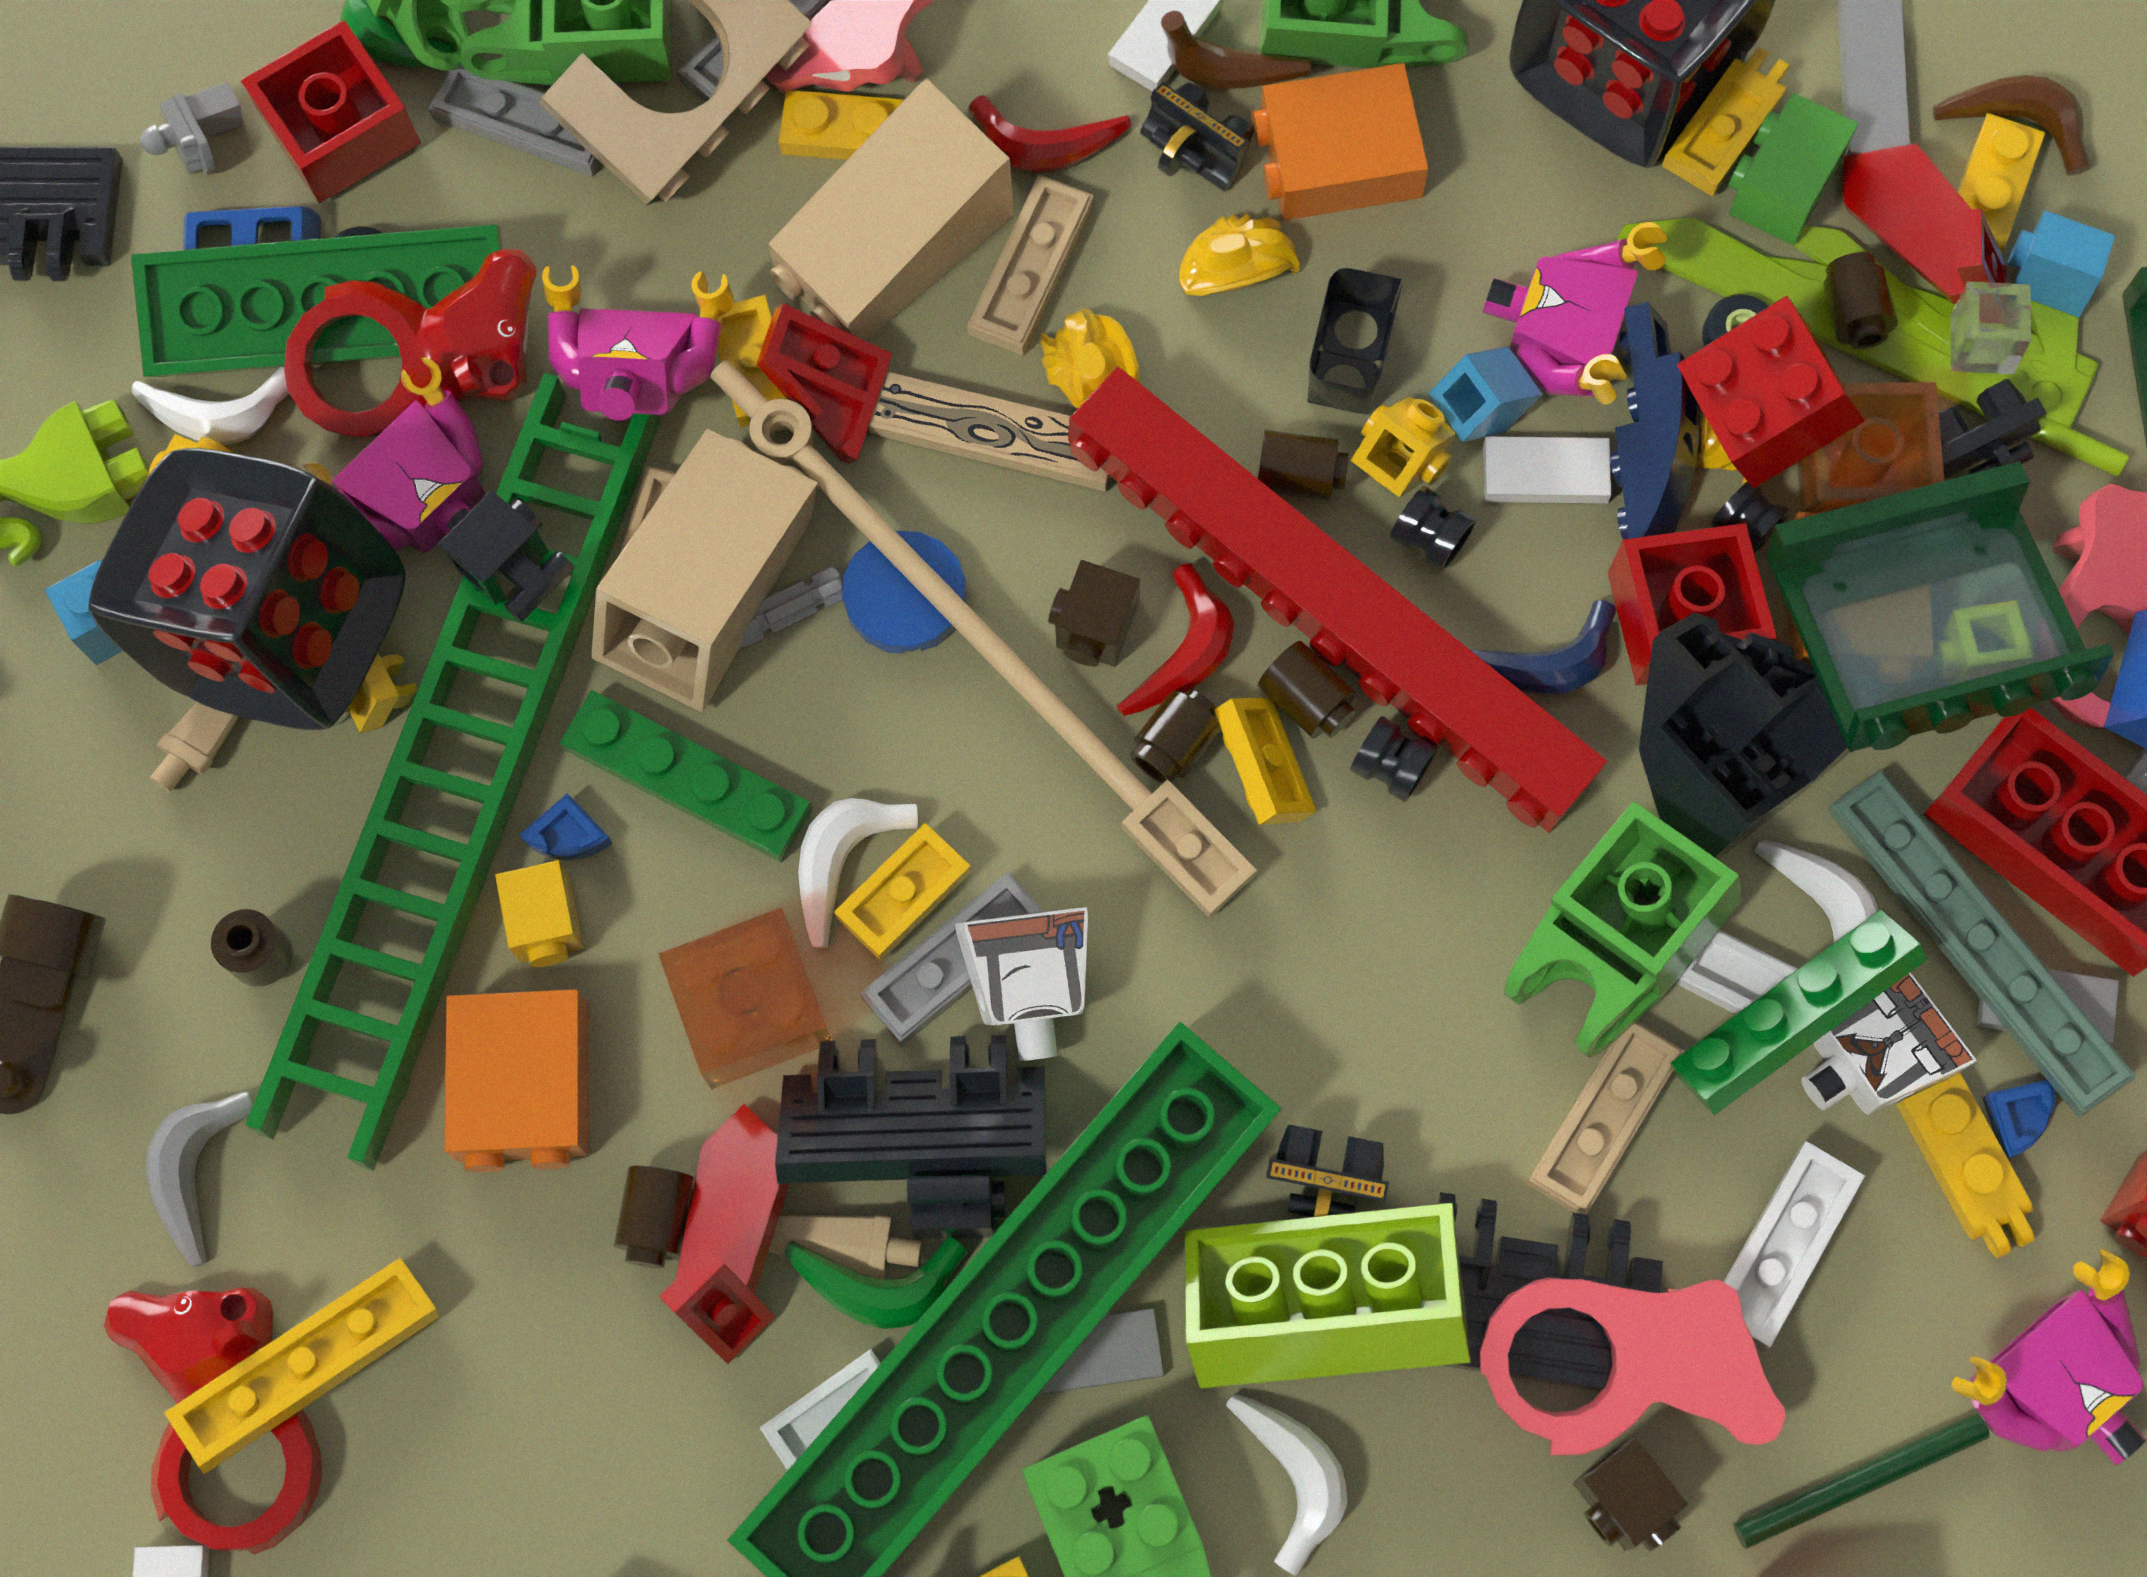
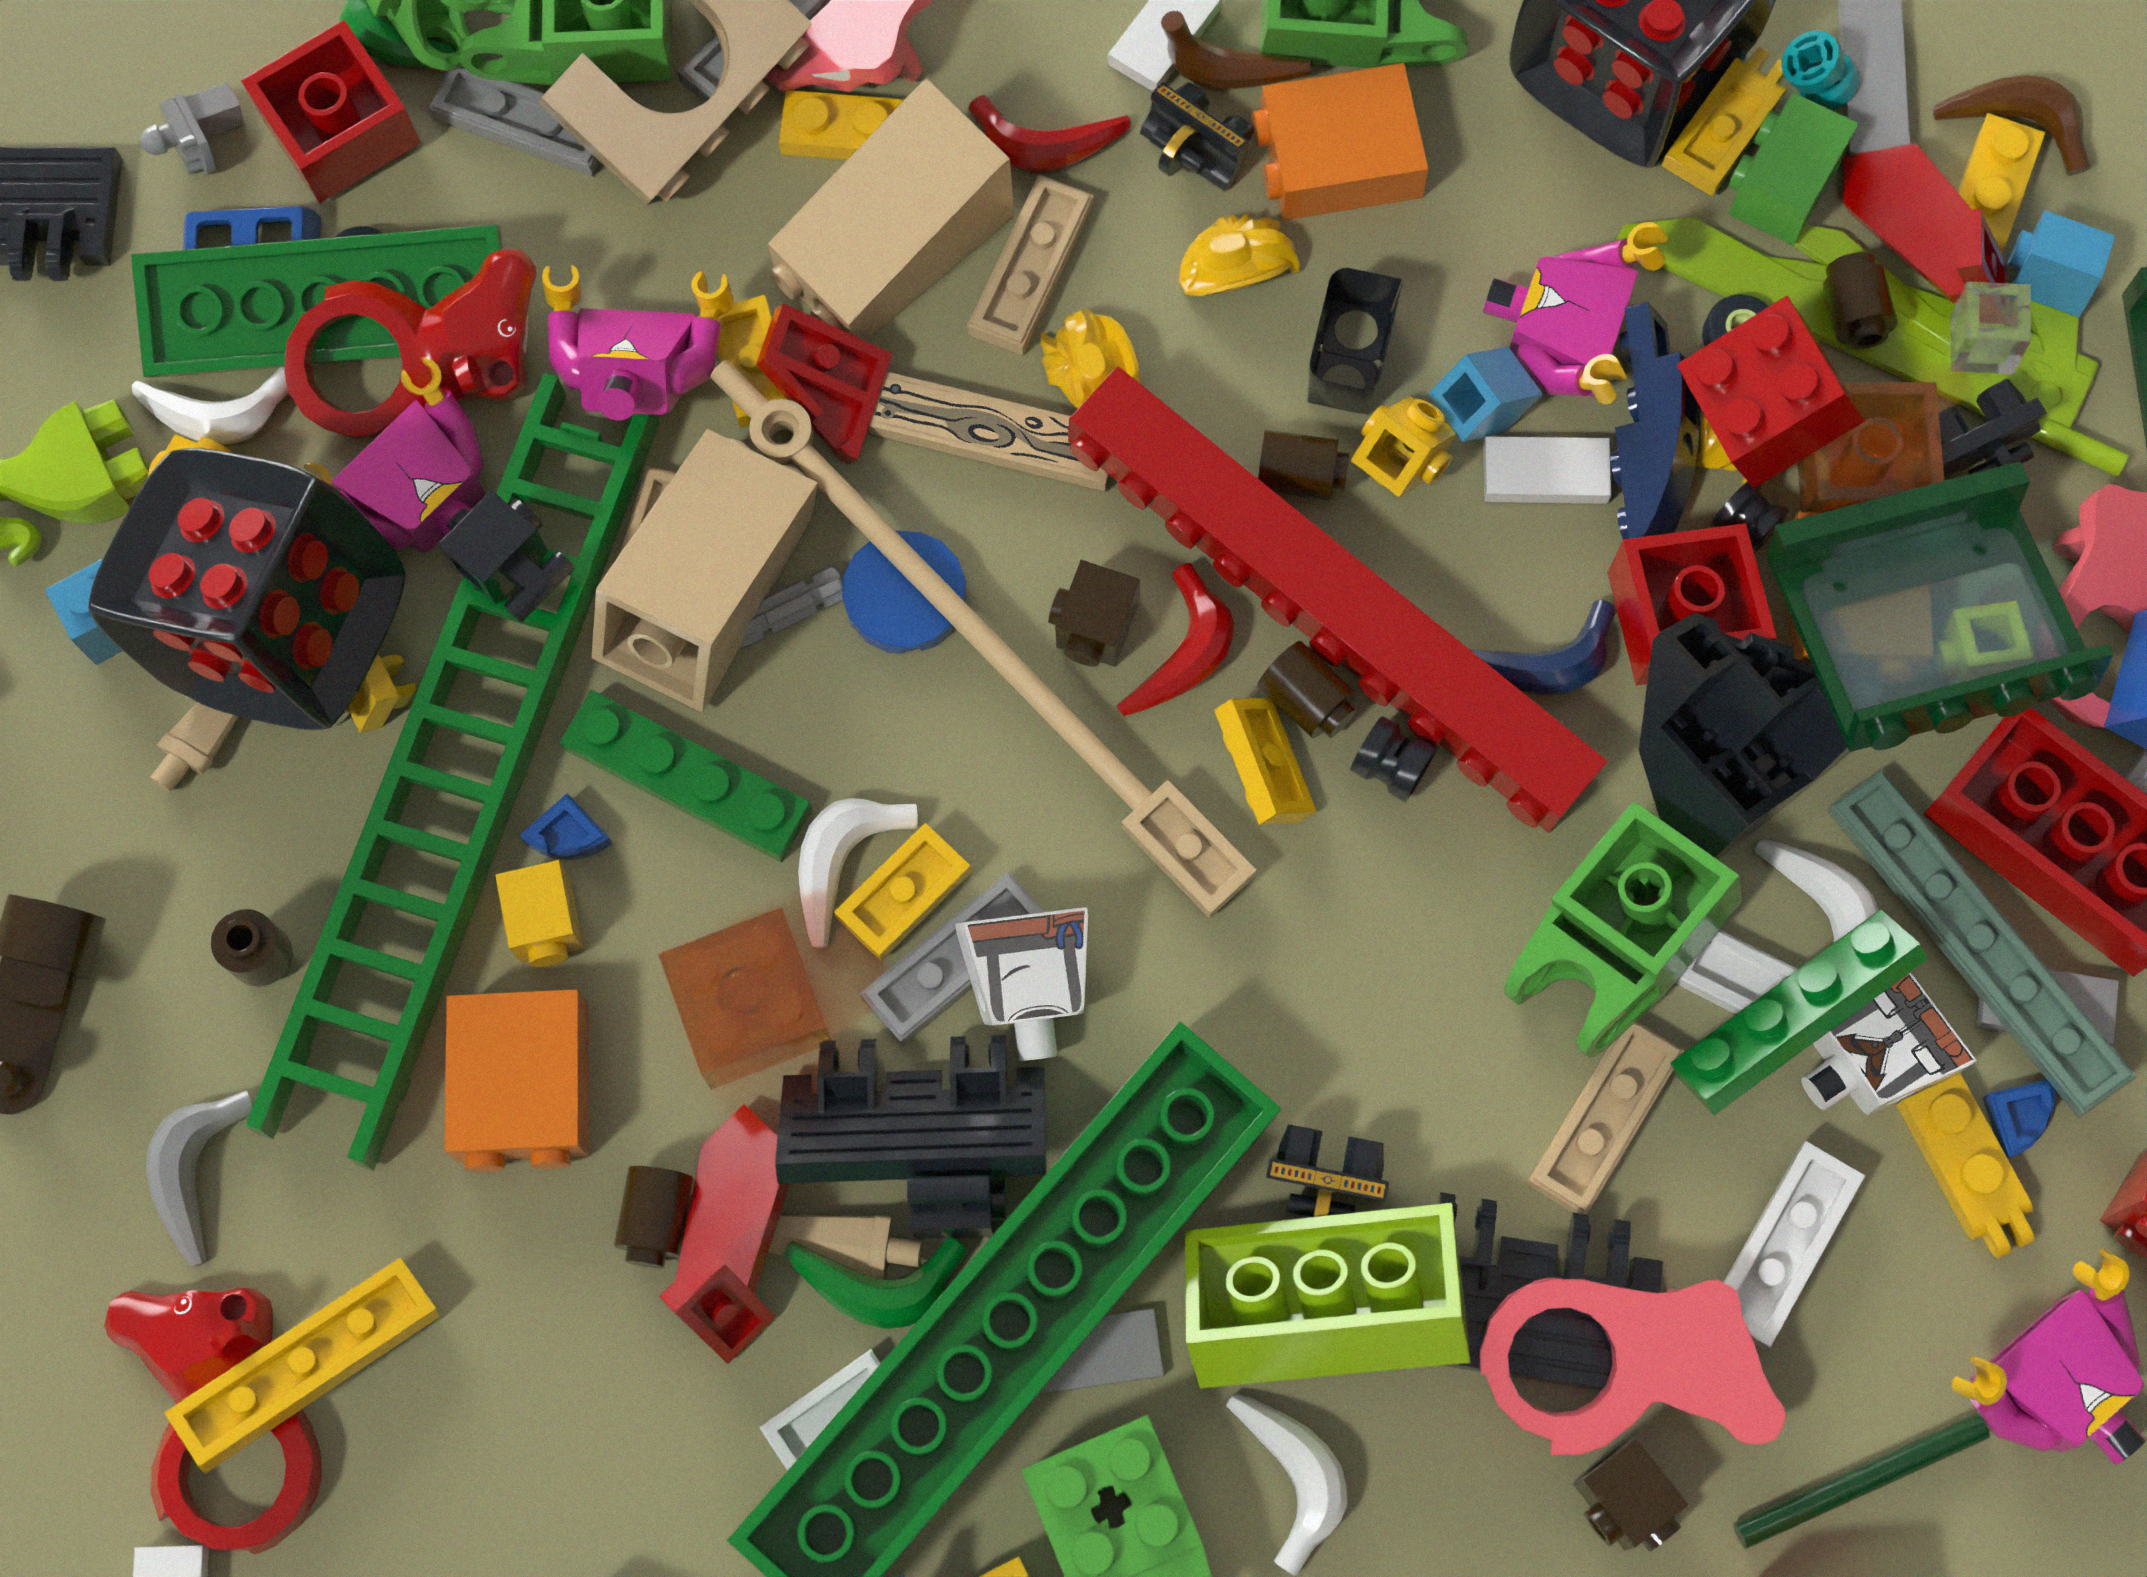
dark brown brick [1130,689,1221,784] -> none
black wheel [1390,486,1477,571] -> none
none -> teal wheel [1782,30,1860,110]

